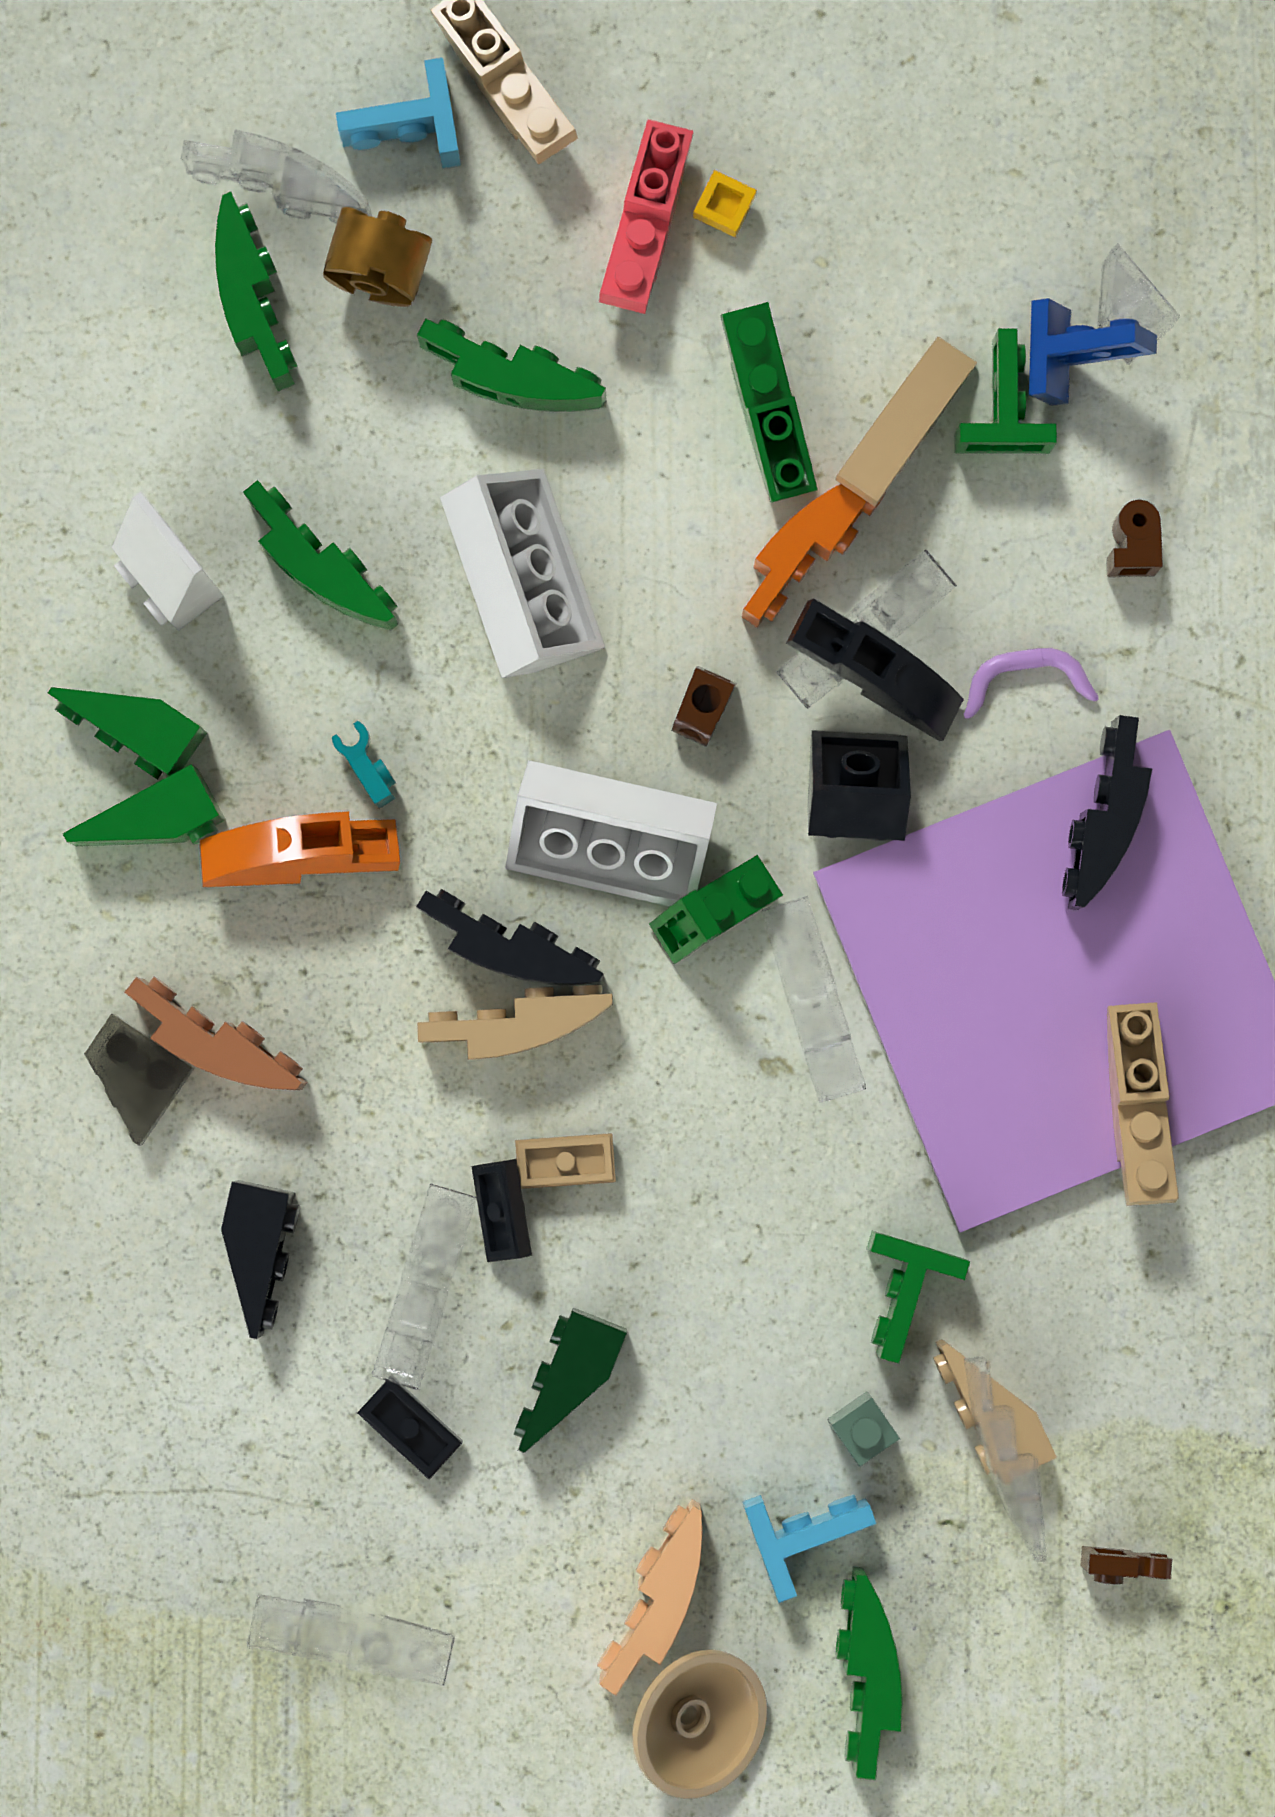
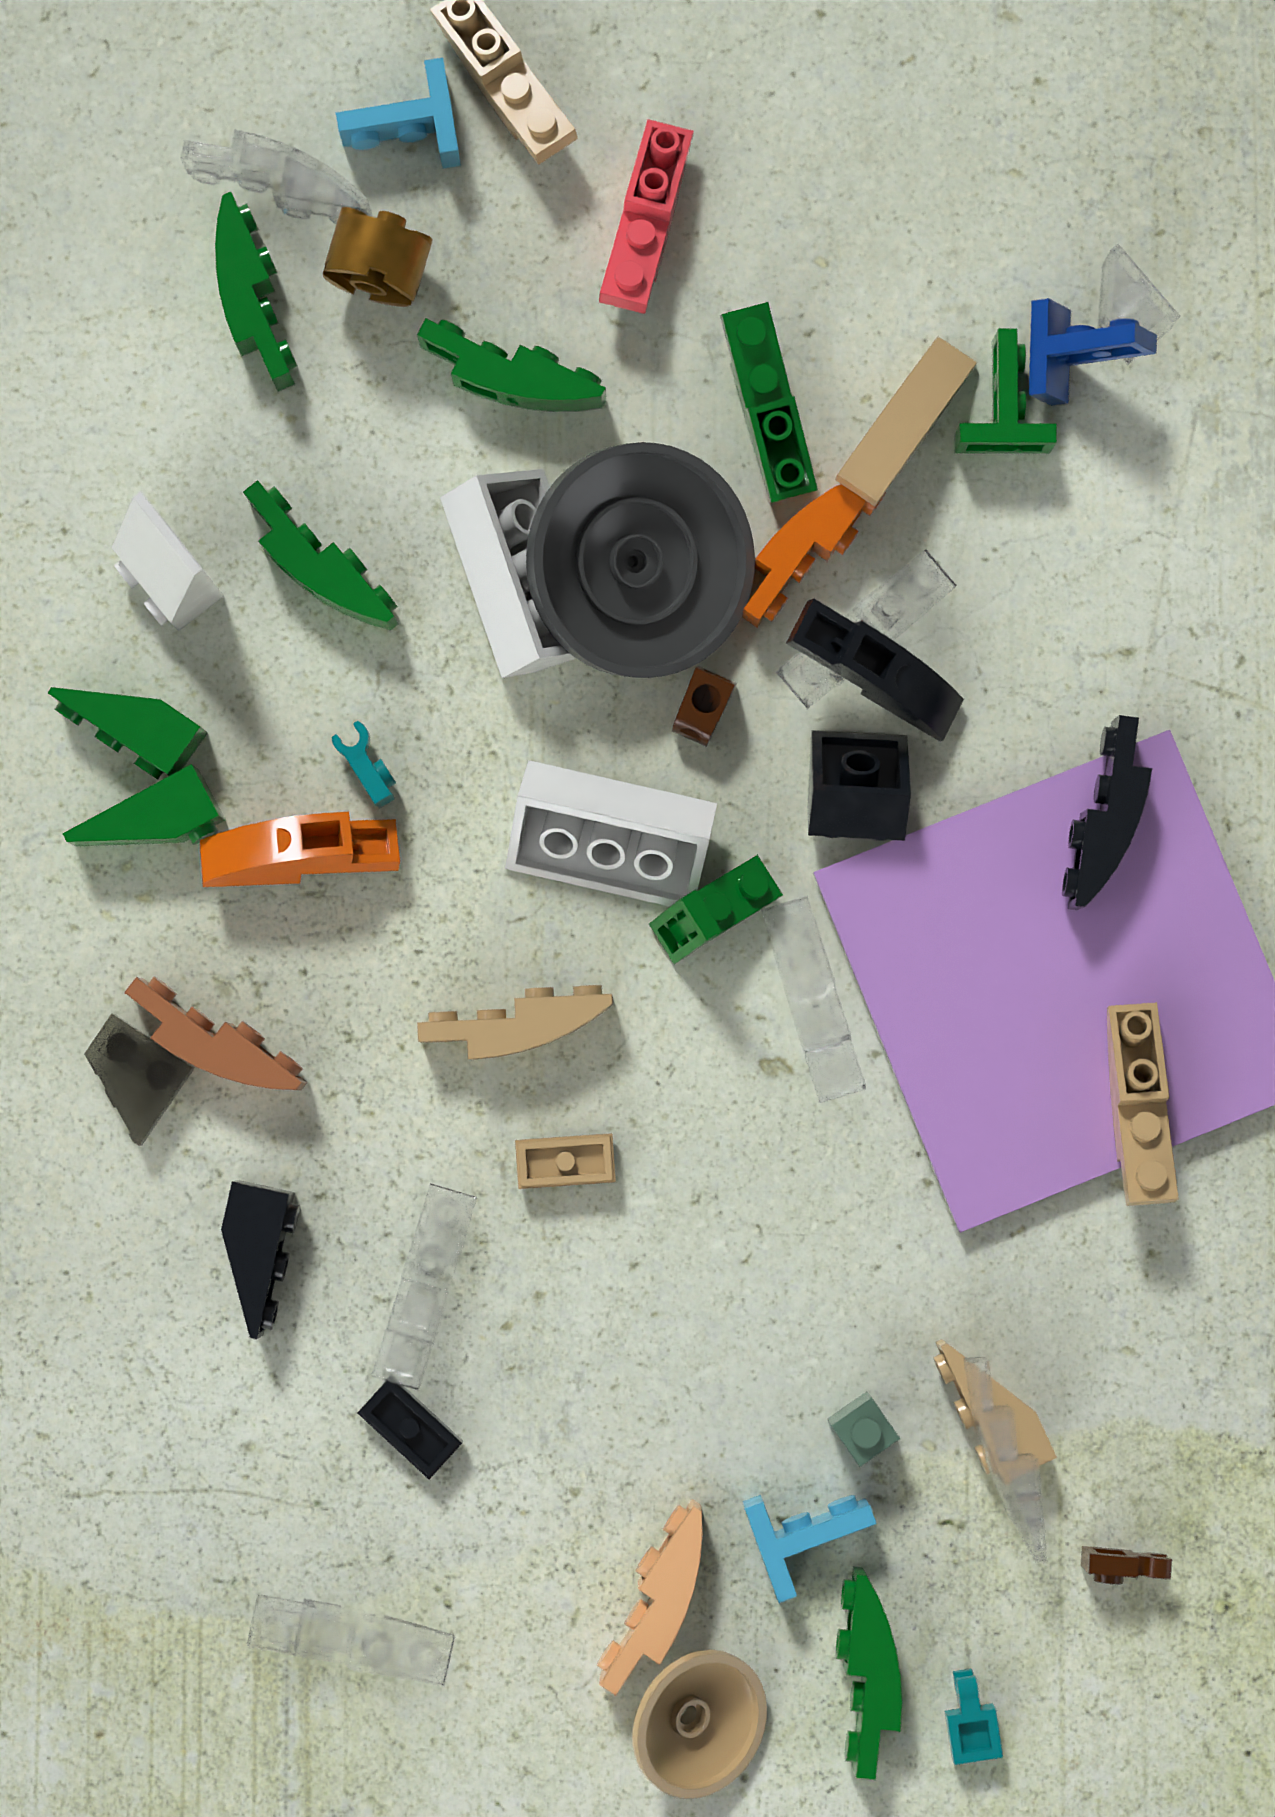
black slope [416,889,604,986] -> none
black plate [471,1159,532,1262] -> none
dark green slope [513,1308,627,1453] -> none
yellow plate [693,170,757,238] -> none
green bracket [866,1230,970,1364] -> none
lavender animal [964,648,1099,719] -> none
reddish brown leg [1107,499,1163,577] -> none
none -> dark grey container [526,442,755,678]
none -> teal plate [945,1668,1003,1765]

